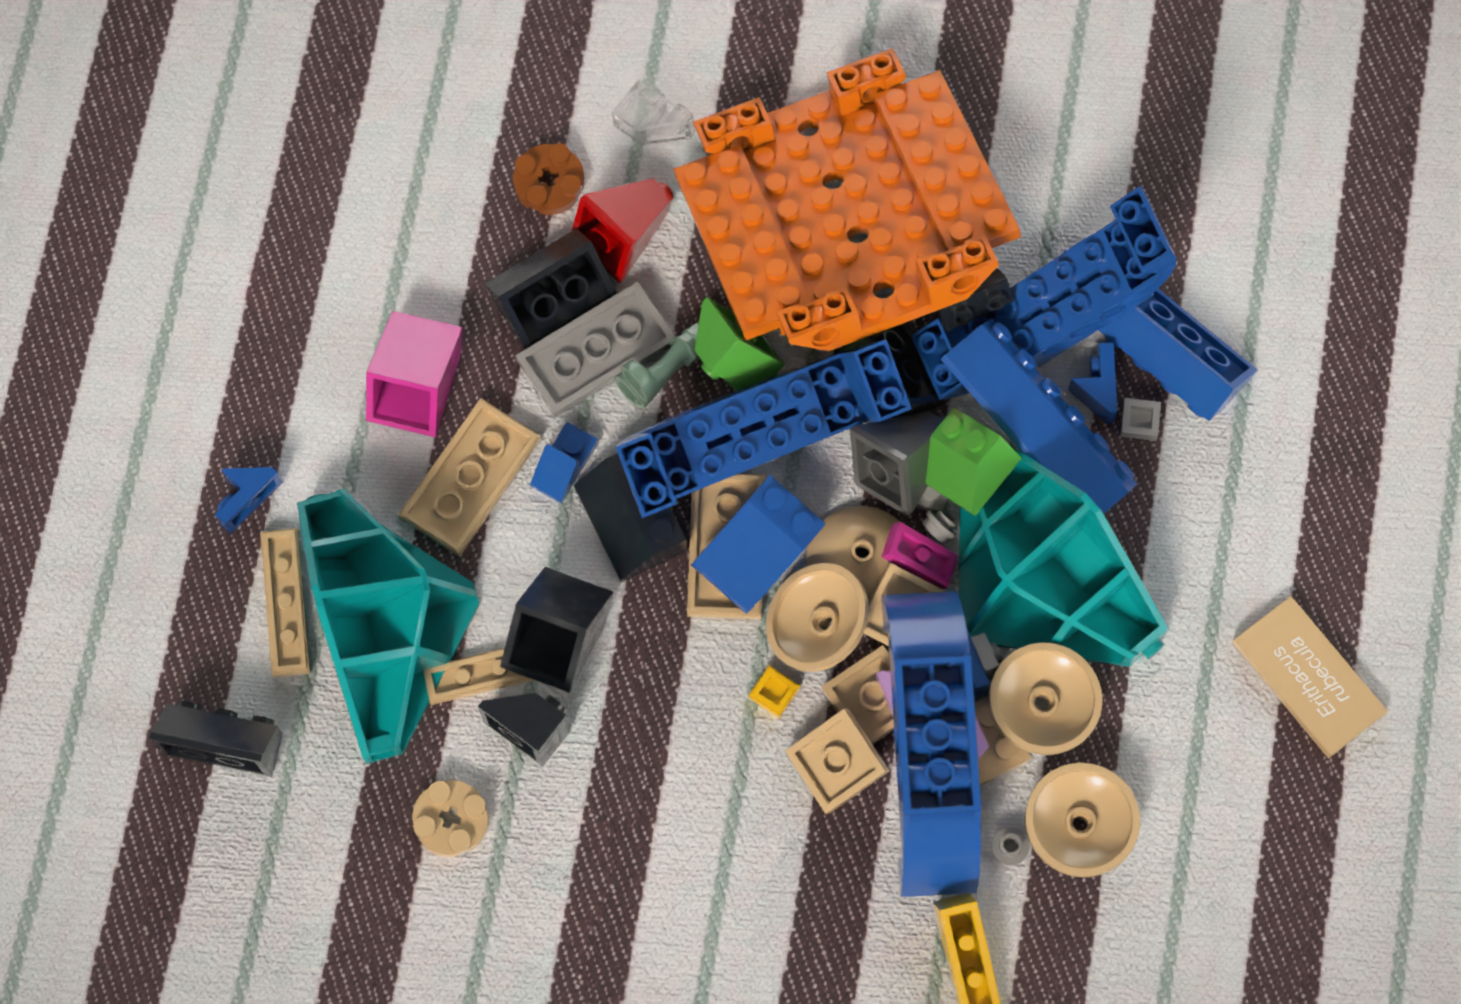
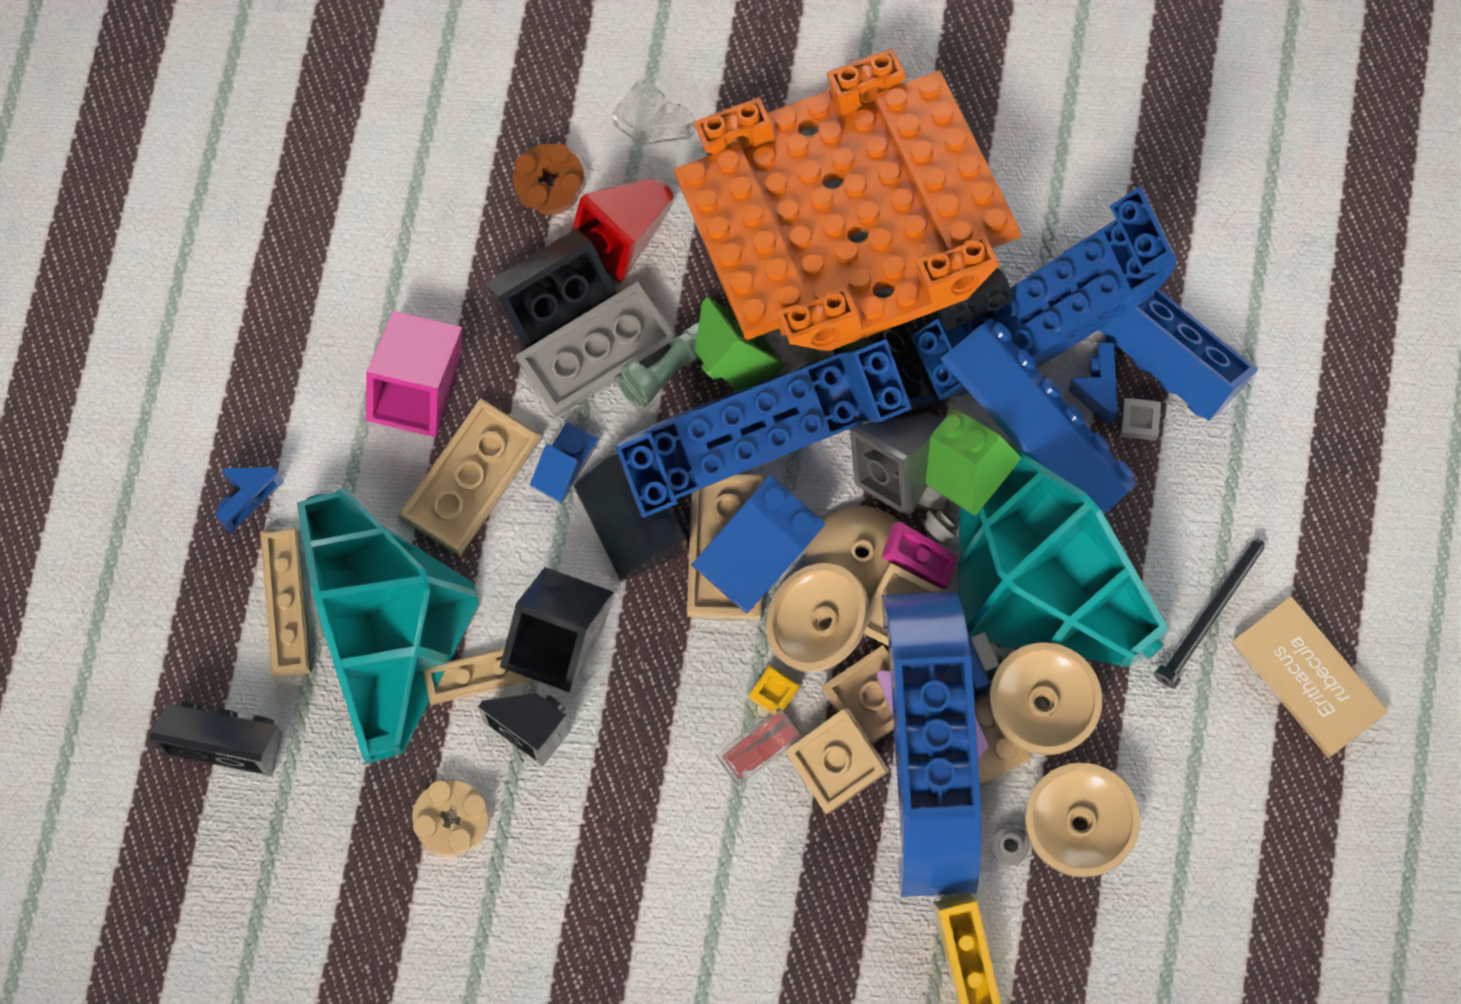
none -> clear slope [715,707,802,786]
none -> black bar [1154,539,1265,689]

